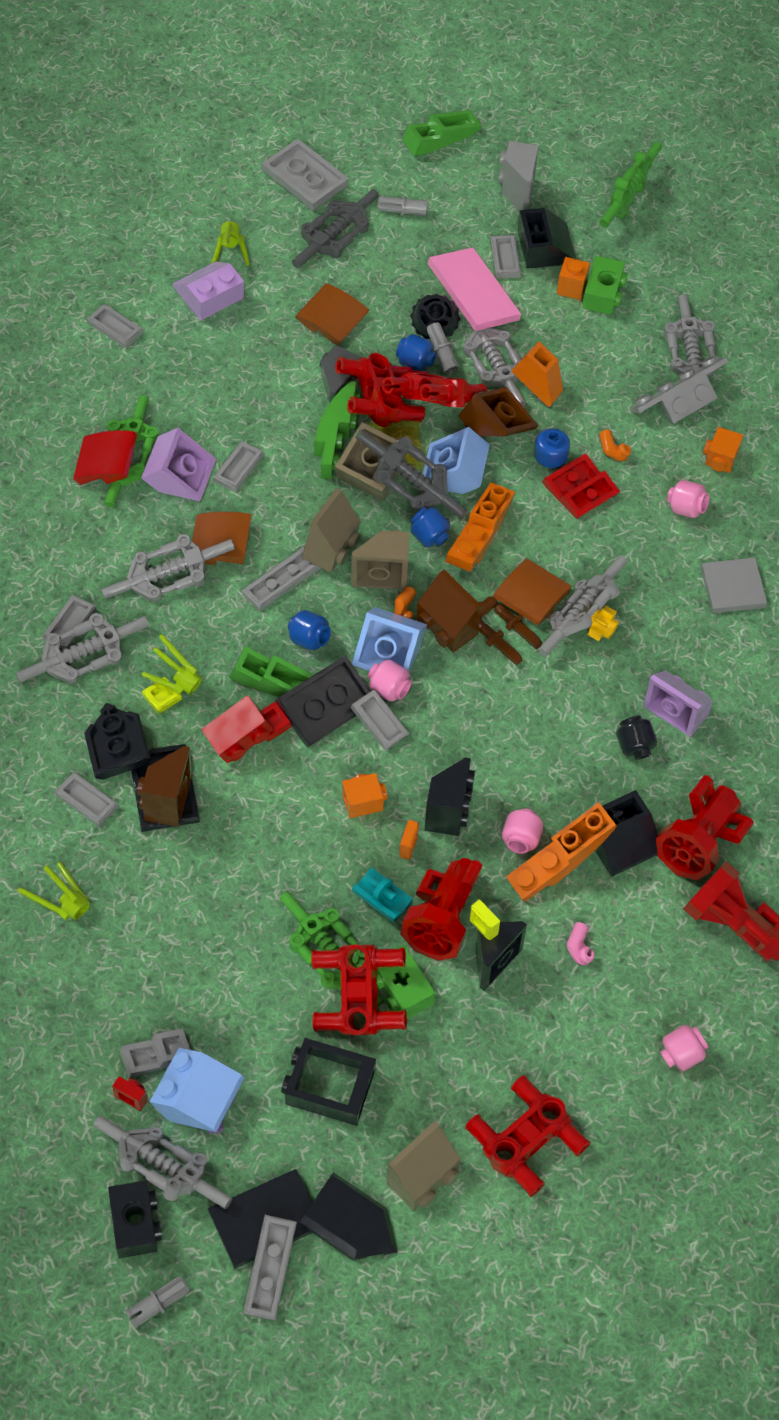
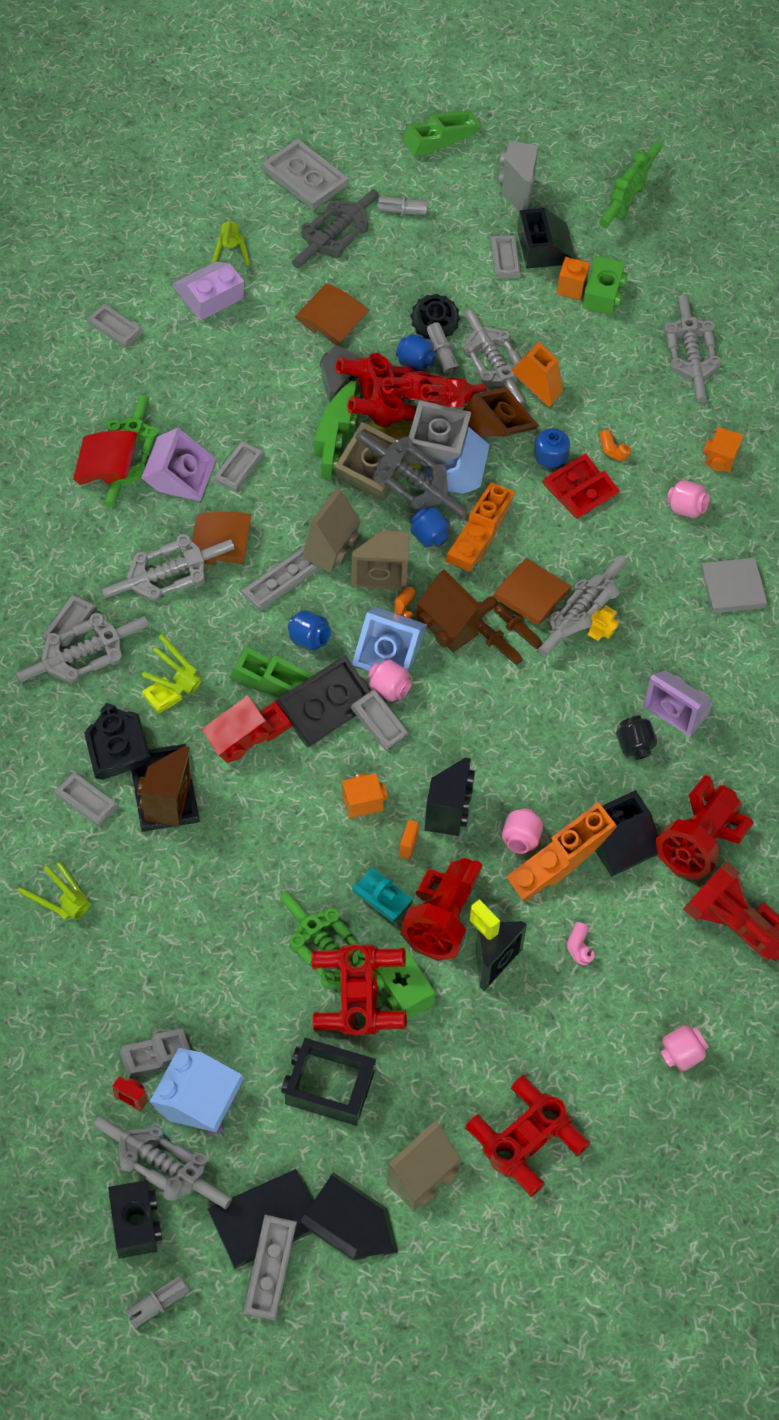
bright pink tile [428,247,521,331] -> none
light grey bracket [630,356,728,424] -> none
none -> light grey slope [405,400,471,466]

